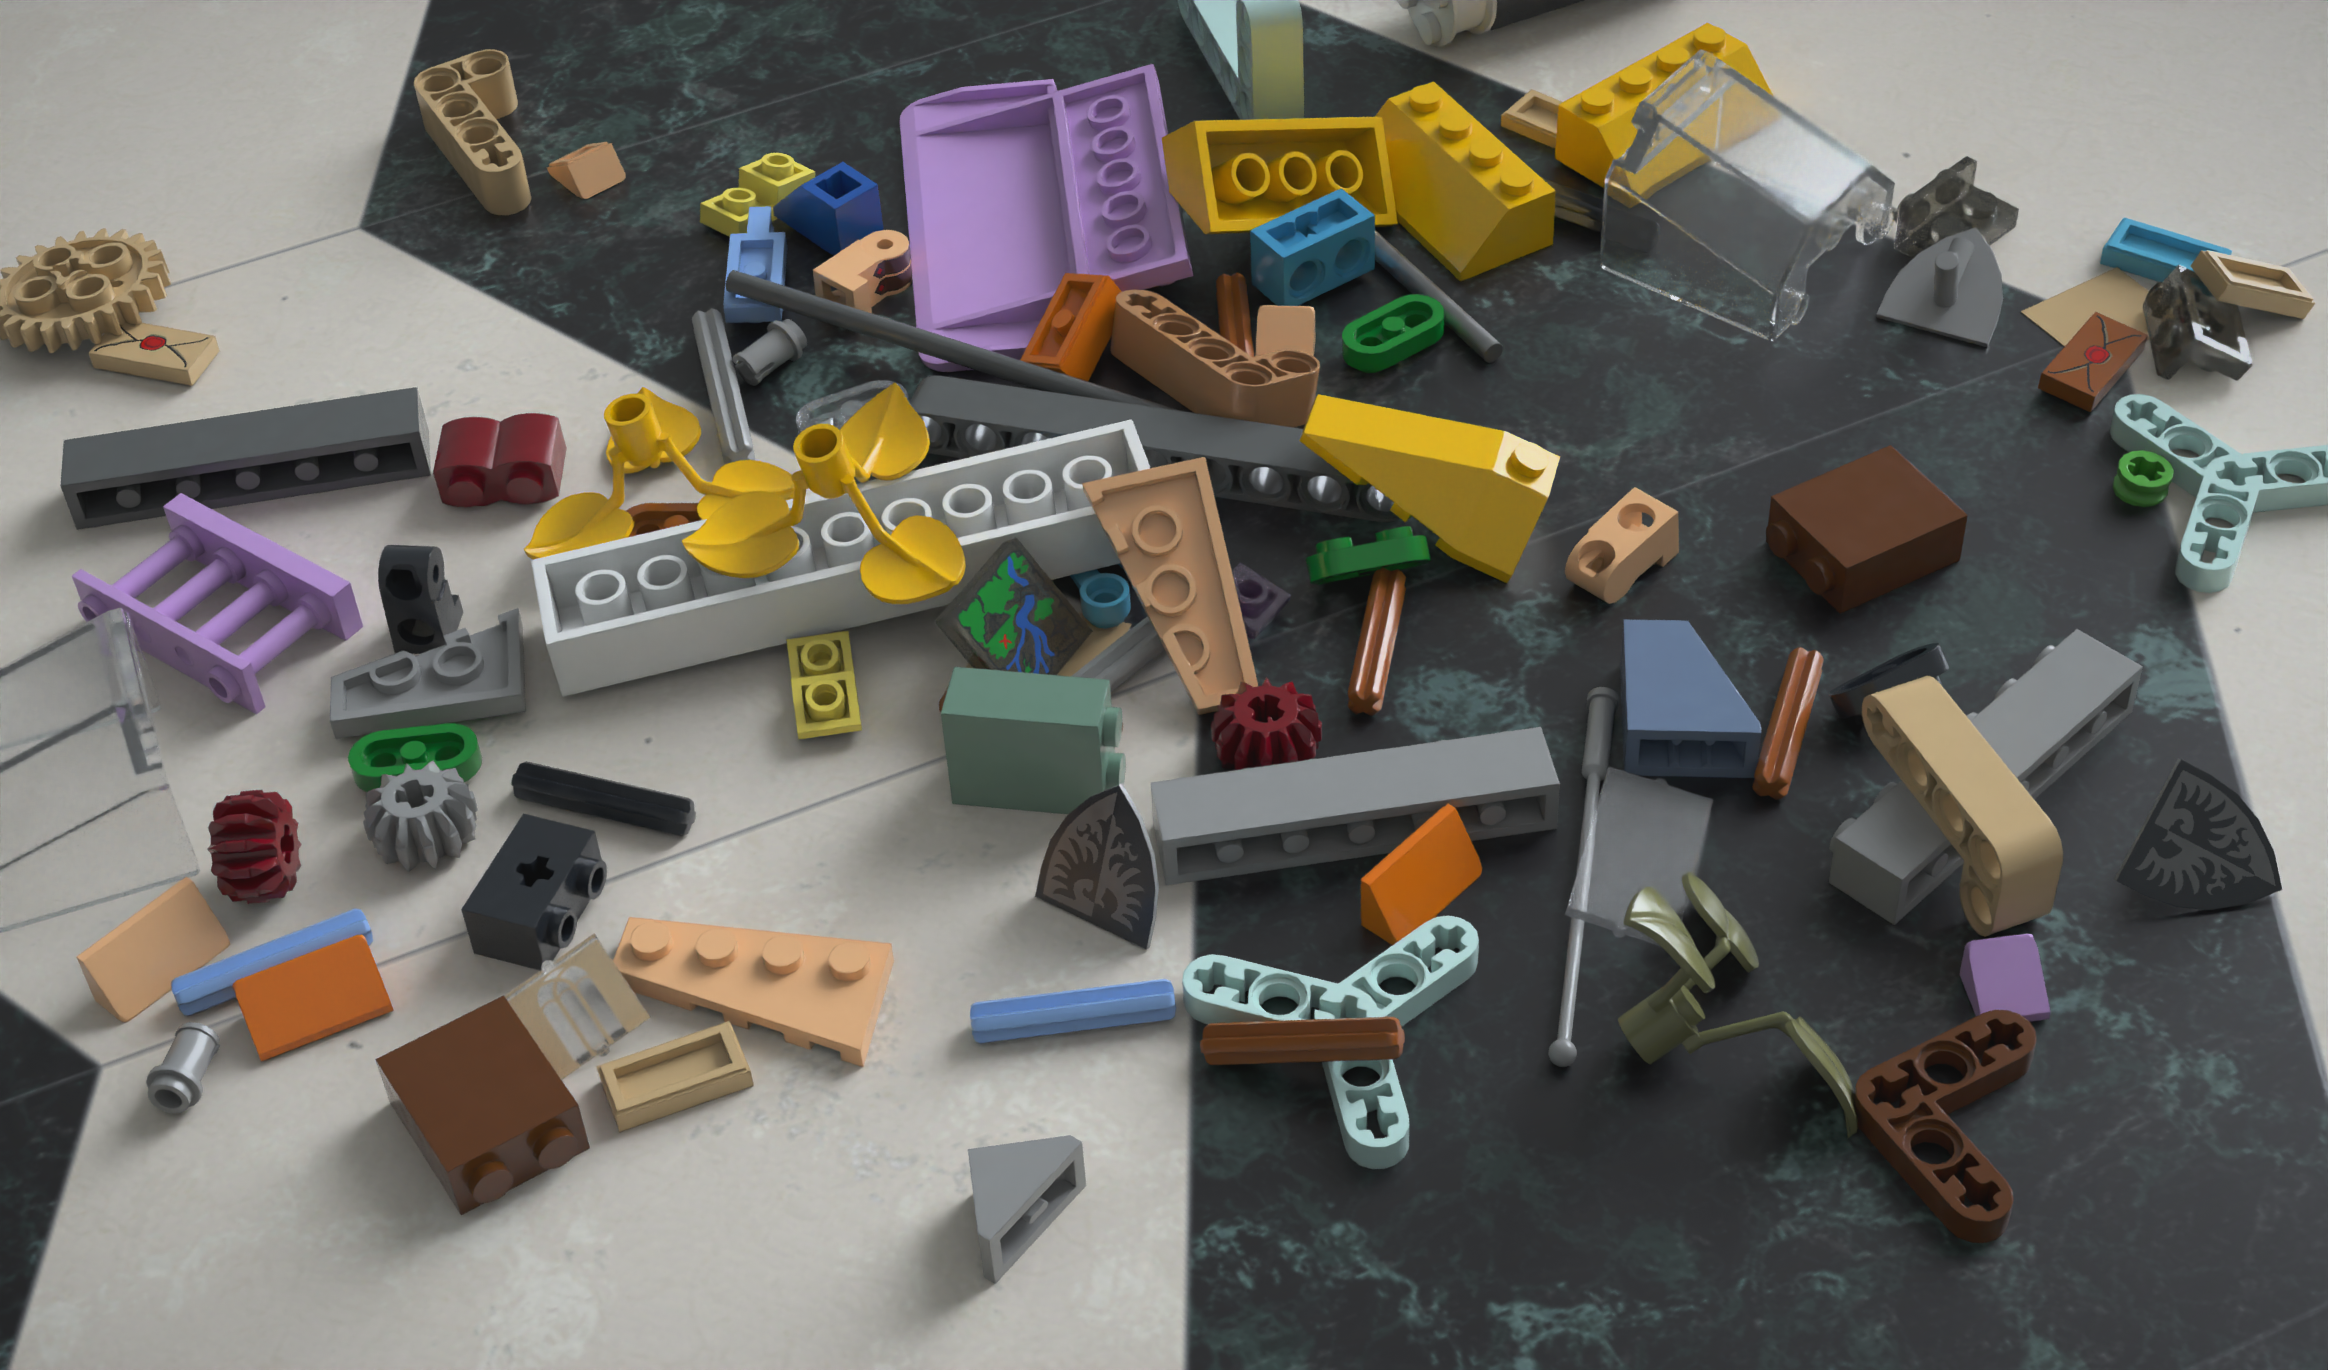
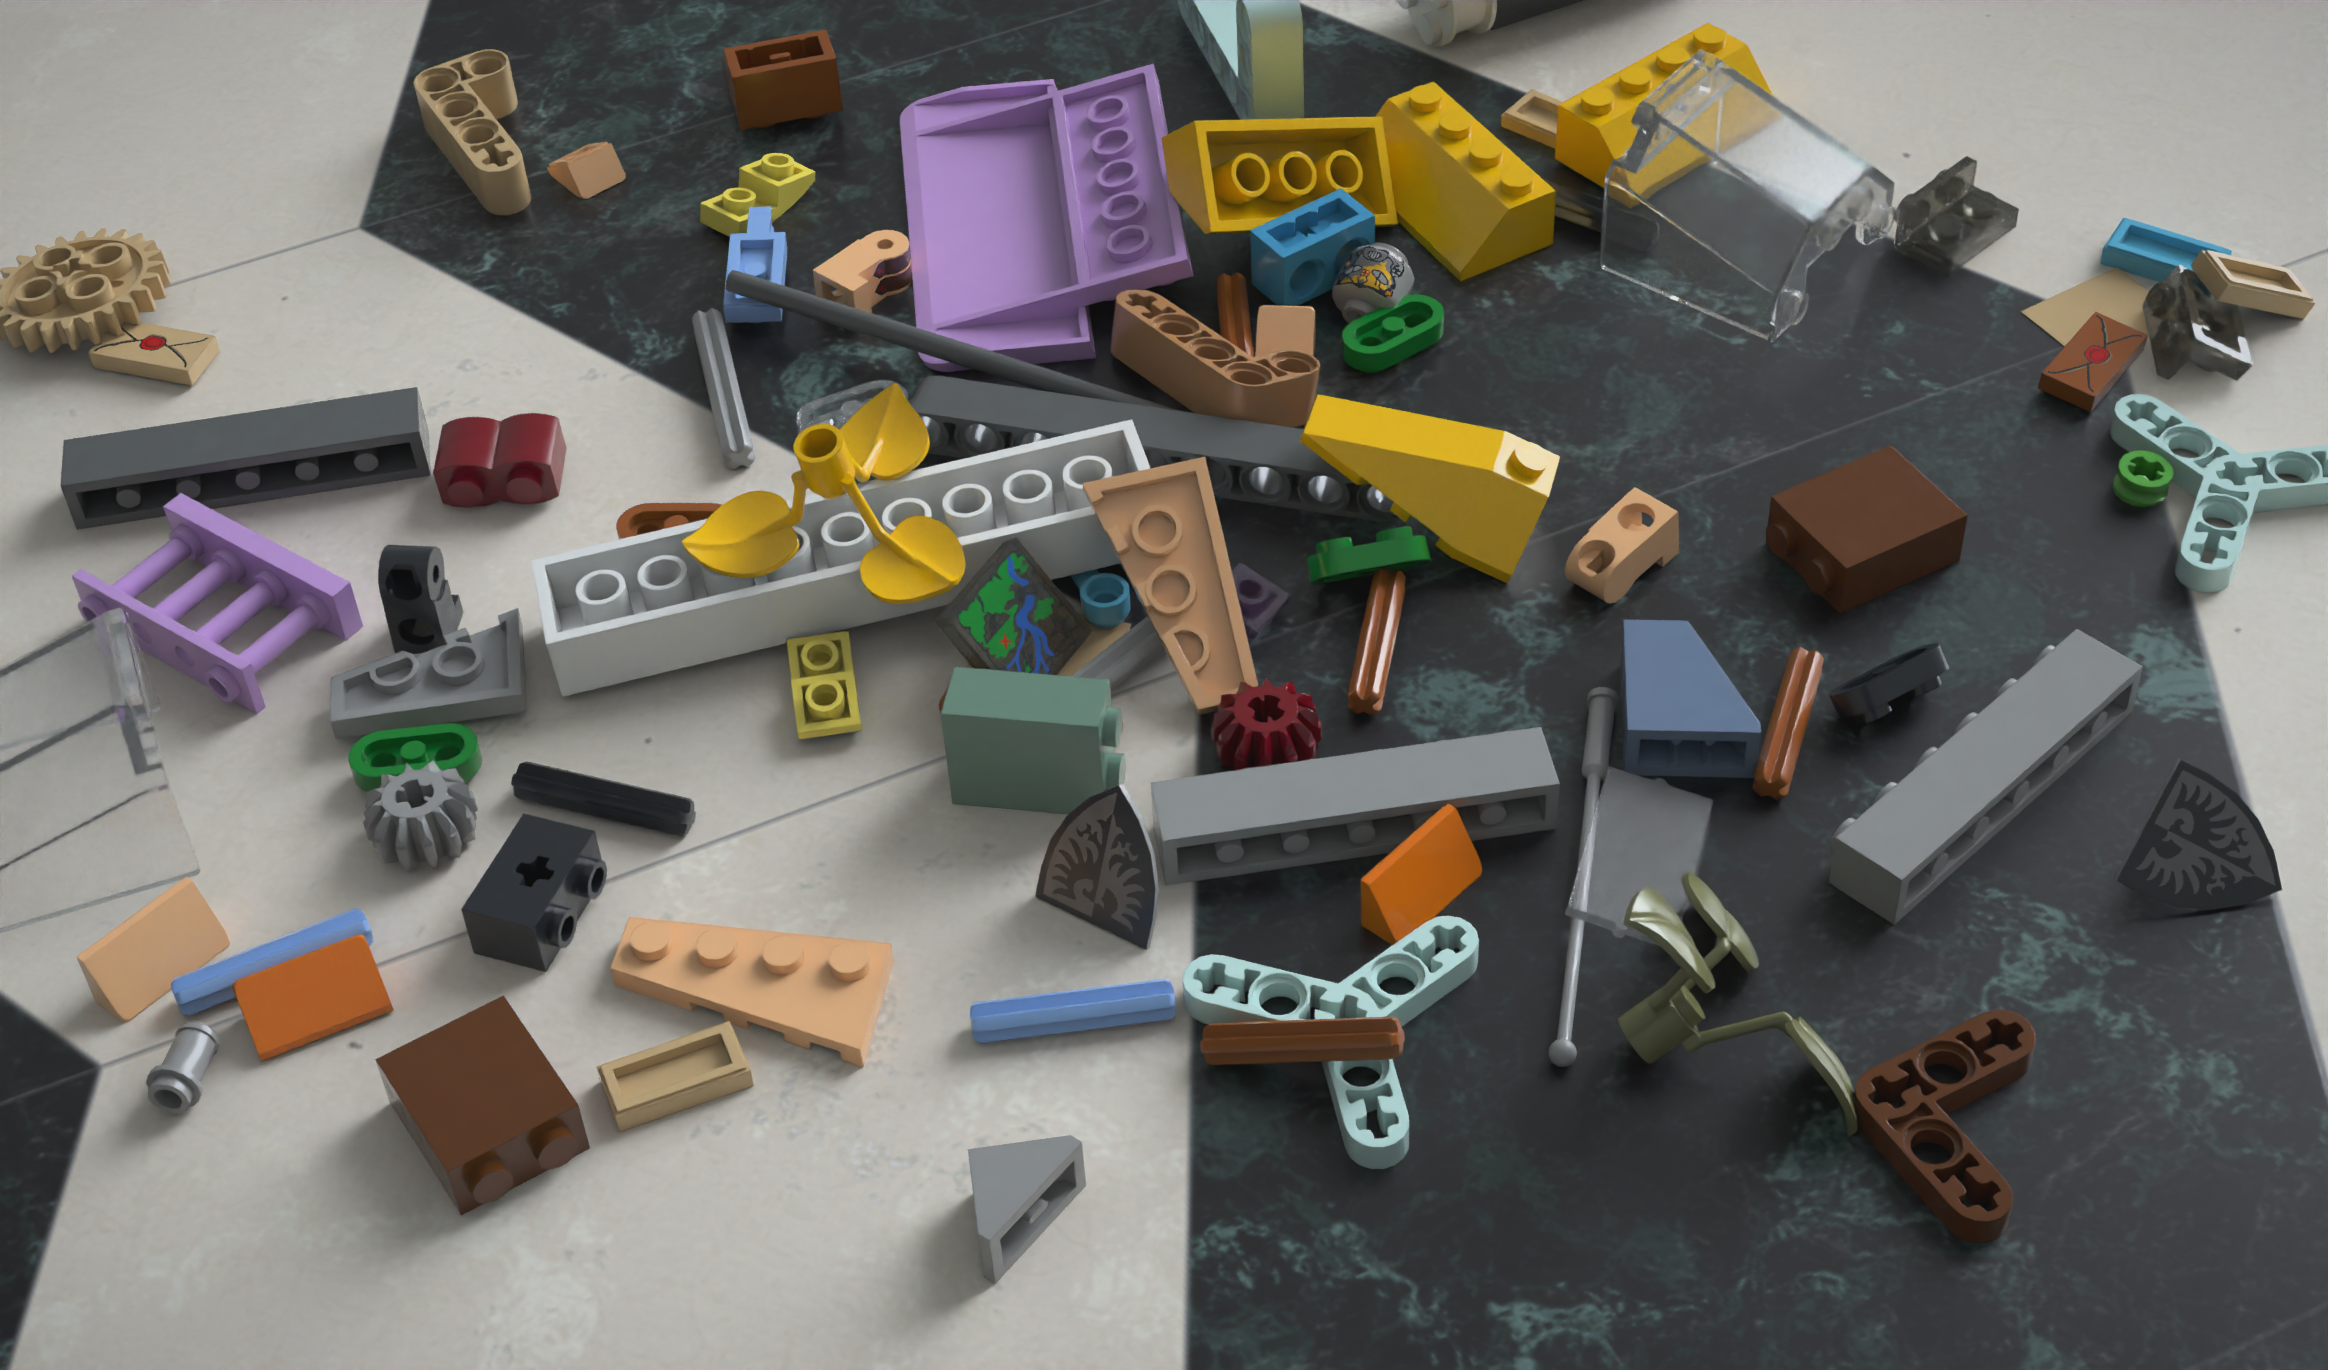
dark red gear [207,790,302,904] -> none
clear piece [504,933,651,1080] -> none
yellow plant [524,387,795,560] -> none
light grey pin [733,319,807,386] -> none
blue slope [773,162,884,256] -> none
orange slope [1020,273,1122,381] -> none
flat silver bar [1375,230,1503,363] -> none
tan beam [1862,676,2063,937] -> none
light grey shield [1876,227,2003,347] -> none
lavender slope [1960,934,2050,1021] -> none
none -> dark orange slope [722,30,843,130]
none -> head [1332,242,1415,323]

